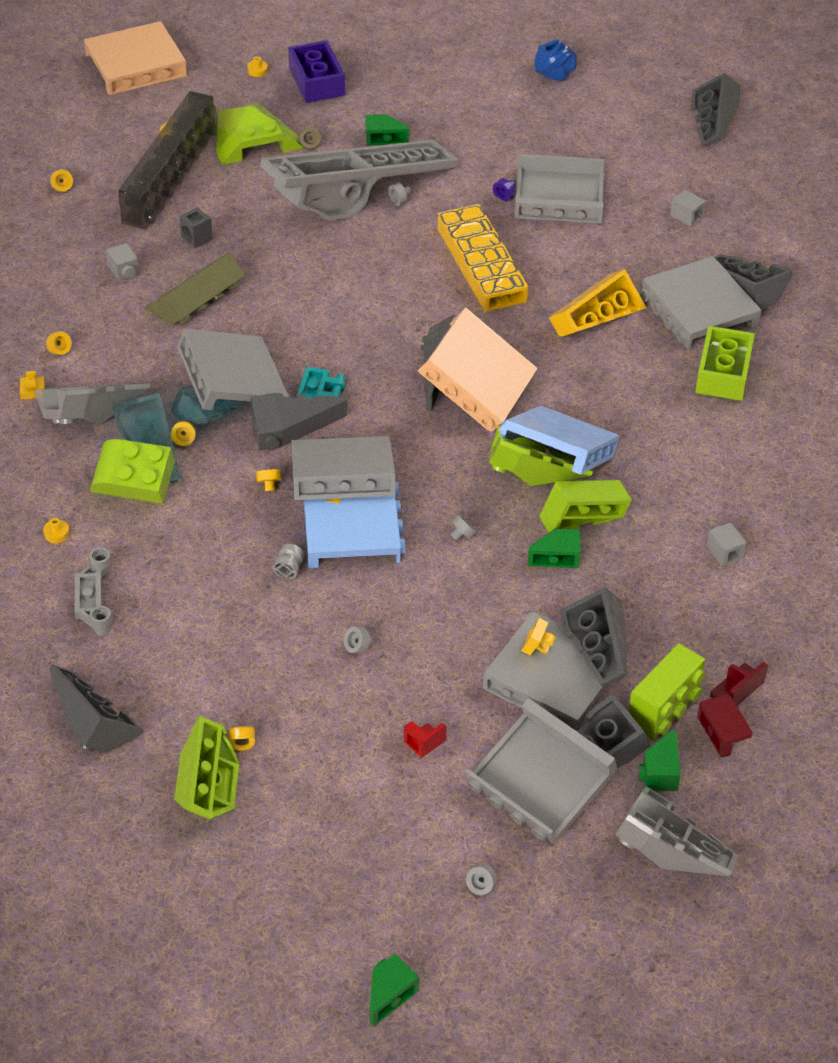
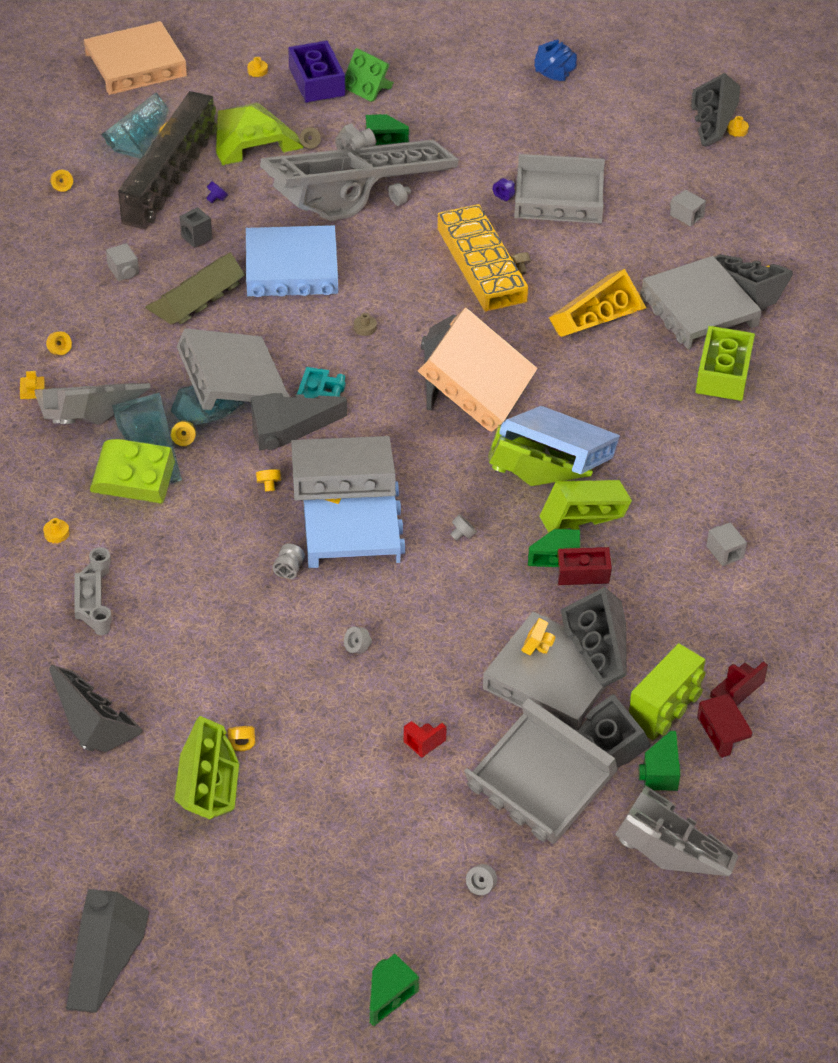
none -> dark grey wedge [66,889,149,1013]
none -> clear light blue wedge [101,92,169,159]
none -> dark purple tile [206,181,228,203]
none -> light blue panel [246,225,338,297]
none -> light grey plate [335,123,376,151]
none -> bright green bracket [345,48,394,102]
none -> dark tan tile [354,313,377,336]
none -> dark tan tile [510,252,531,273]
none -> dark red panel [557,547,612,585]
none -> yellow tile [727,116,749,137]

